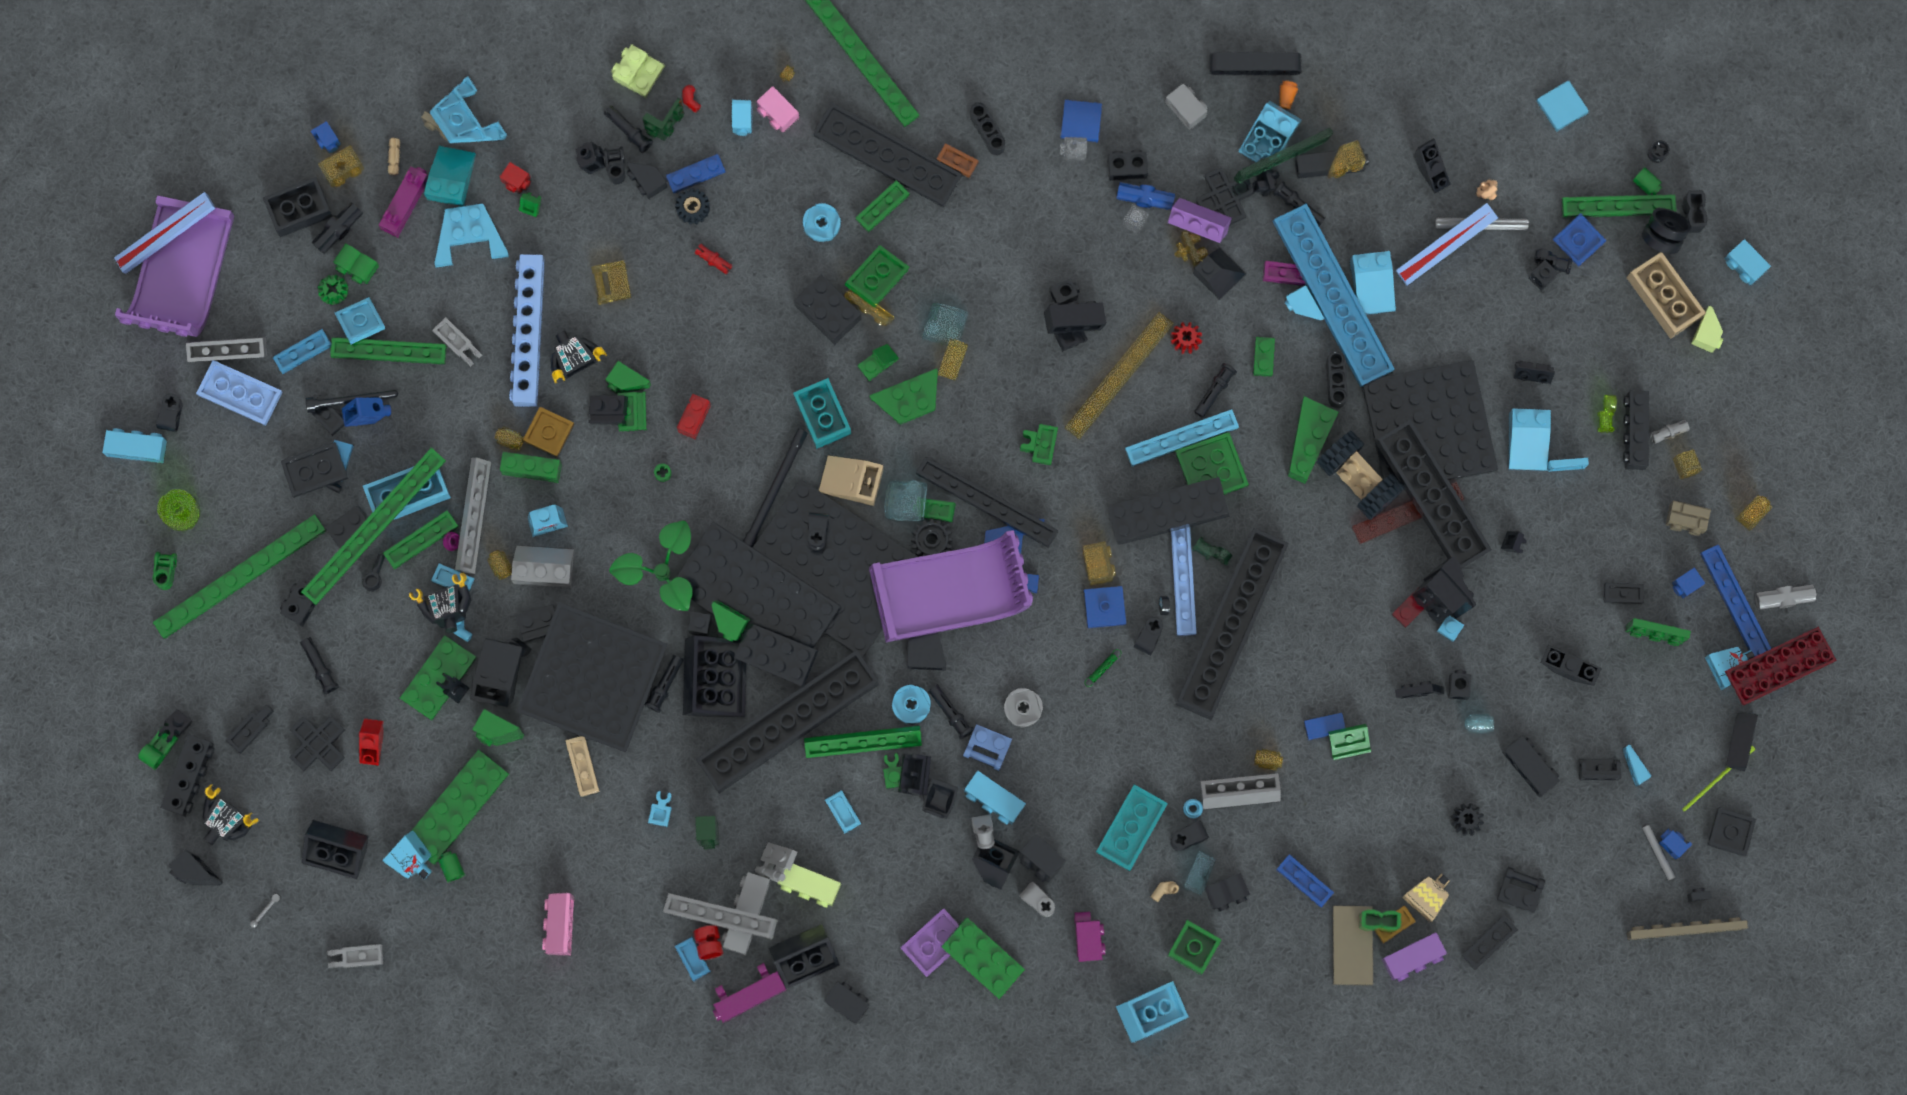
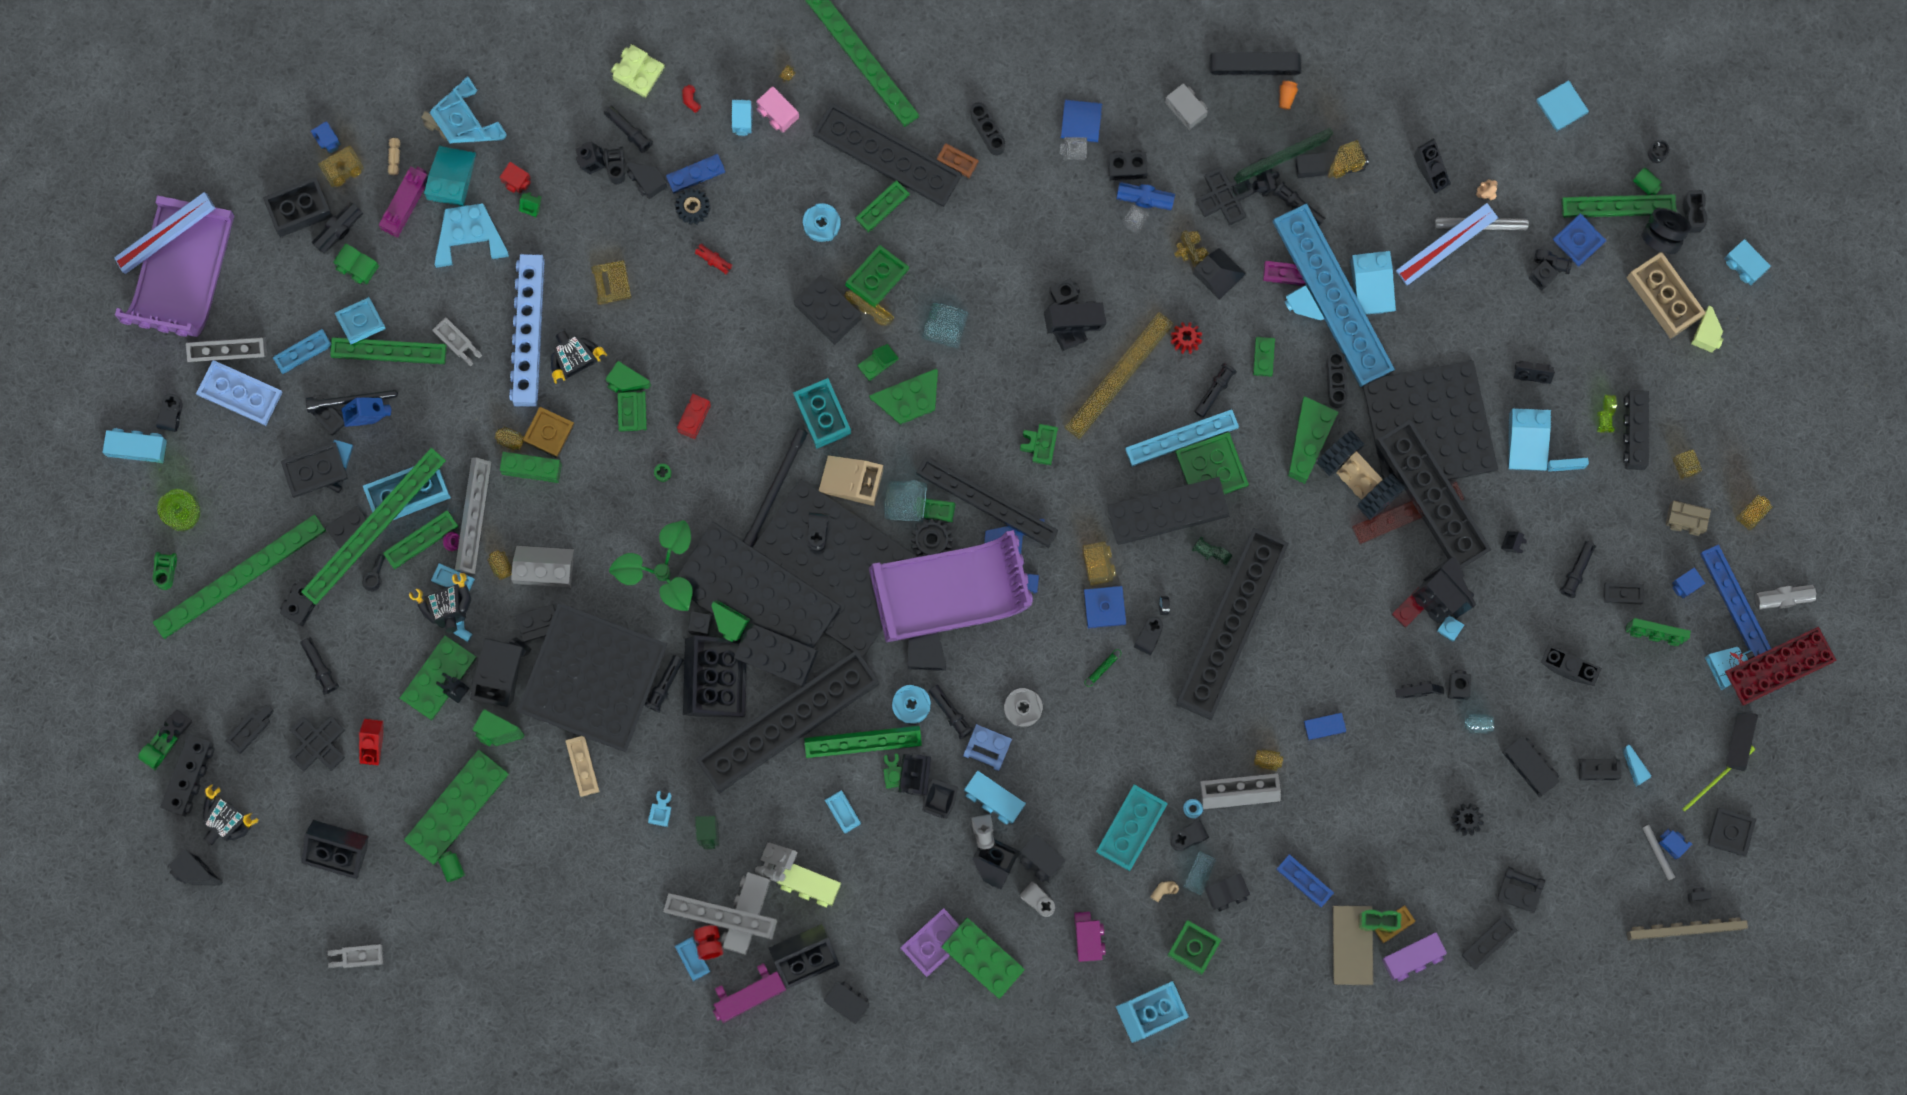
light grey hinge [250,894,280,928] -> none
green gear [318,274,348,305] -> none
medium azure torso [383,830,432,879] -> none
medium azure torso [528,504,568,537] -> none
bright pink slope [543,893,574,955] -> none
black plate [588,395,628,424] -> none
dark green bracket [643,98,684,141] -> none
clear yellow plate [938,338,968,381] -> none
medium lavender brick [1168,198,1232,243] -> none
light blue tile [1171,527,1196,636] -> none
medium azure slope [1238,101,1302,167] -> none
plate [1328,724,1371,760] -> none
tan torso [1402,874,1450,922] -> none
light grey pin [1649,420,1689,444] -> none
none -> black pin [1559,541,1596,598]

